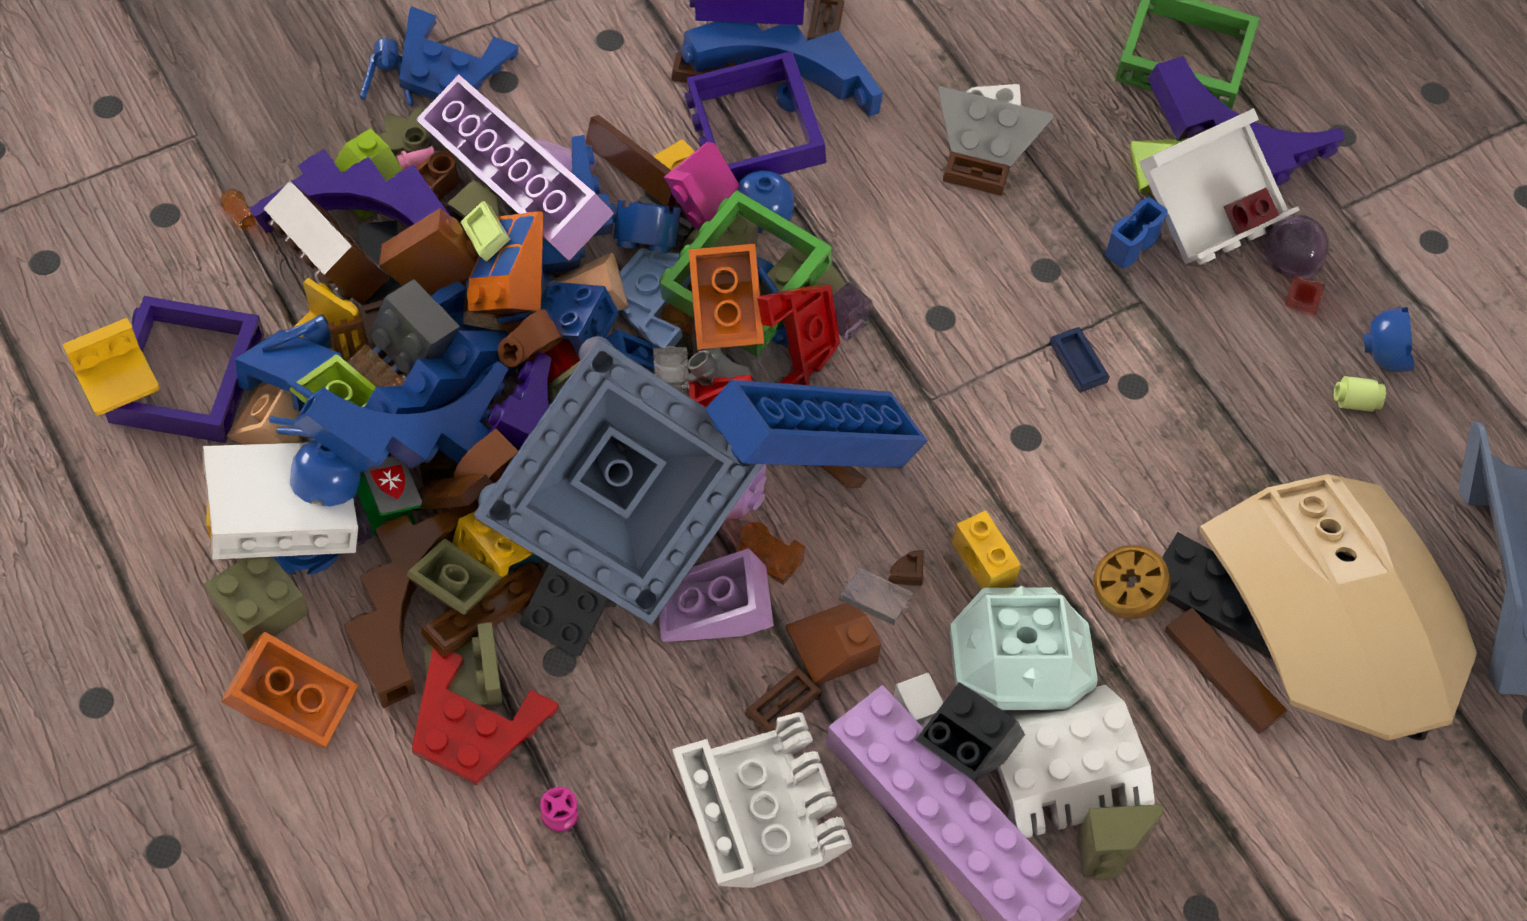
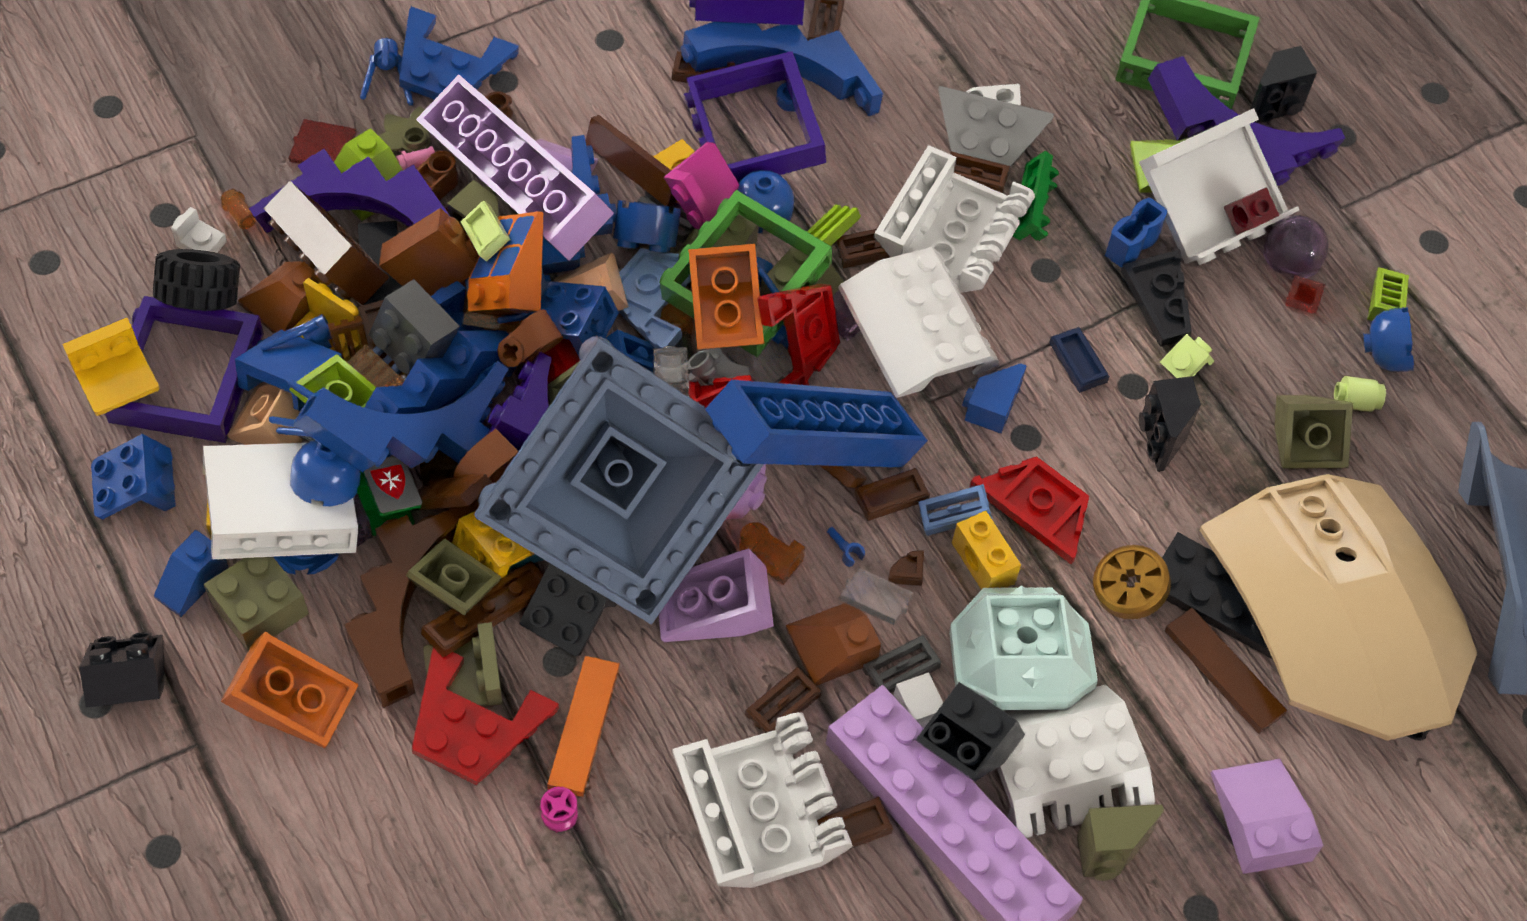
none -> black slope [79,632,165,708]
none -> blue bracket [91,434,176,519]
none -> black tyre [153,249,240,311]
none -> blue slope [154,530,229,617]
none -> white bracket [171,207,227,253]
none -> dark orange slope [238,261,327,334]
none -> clear red piece [289,119,357,164]
none -> reddish brown plate [485,91,513,119]
none -> orange tile [547,656,620,797]
none -> lime tile [807,204,861,246]
none -> reddish brown tile [817,797,893,849]
none -> blue hand [827,527,865,567]
none -> reddish brown tile [834,229,890,269]
none -> white slope [838,247,999,398]
none -> reddish brown tile [854,468,930,521]
none -> dark grey tile [863,635,942,693]
none -> white slope [874,145,1035,293]
none -> medium blue tile [918,484,992,536]
none -> blue slope [962,363,1027,434]
none -> red wing [969,456,1089,564]
none -> green plate [1013,151,1059,241]
none -> black wing [1121,249,1192,347]
none -> black slope [1139,376,1201,472]
none -> yellowish green bracket [1160,334,1214,378]
none -> lavender slope [1210,759,1323,874]
none -> black slope [1250,46,1317,123]
none -> olive slope [1274,395,1353,468]
none -> lime slope [1367,267,1409,321]

